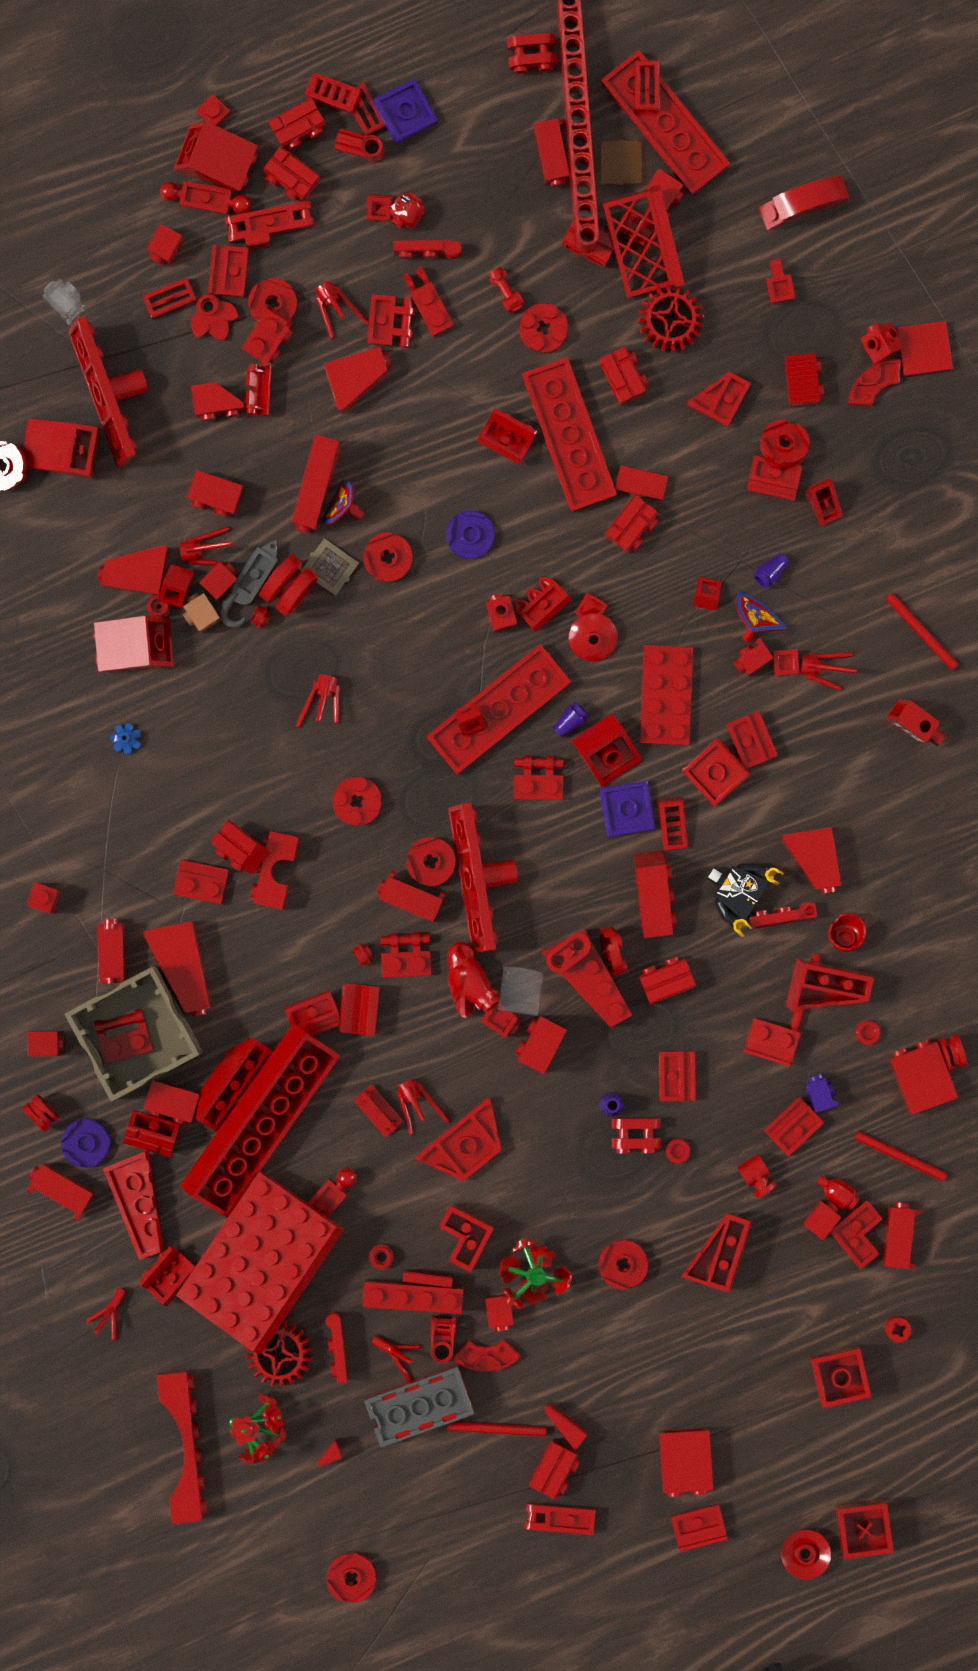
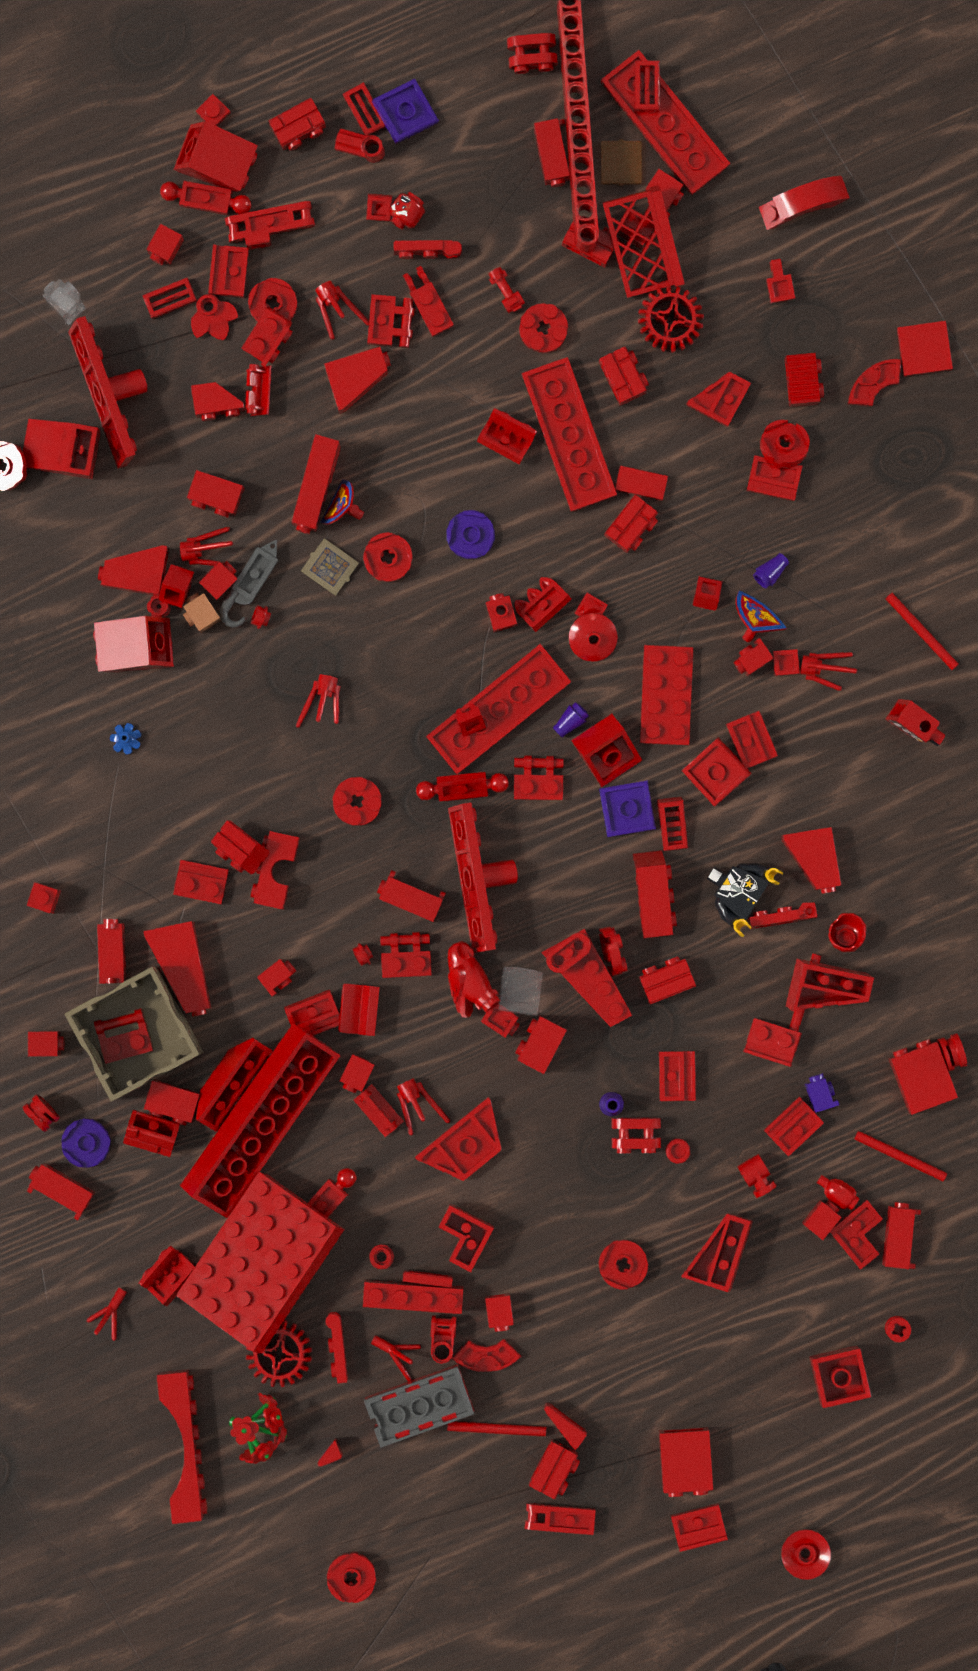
red wing [103,1150,164,1260] -> none
red wheel [259,554,319,617] -> none
red brick [263,147,321,202] -> none
red slope [305,73,362,114] -> none
red plate [406,837,456,886] -> none
red plant [499,1238,572,1309] -> none
red slope [805,478,843,526] -> none
red brick [835,1499,894,1559] -> none
red tile [855,1020,881,1045] -> none
red brick [860,322,904,364] -> none
none -> red brick [257,959,296,996]
none -> red brick [340,1054,375,1094]
none -> red plate [416,772,509,802]

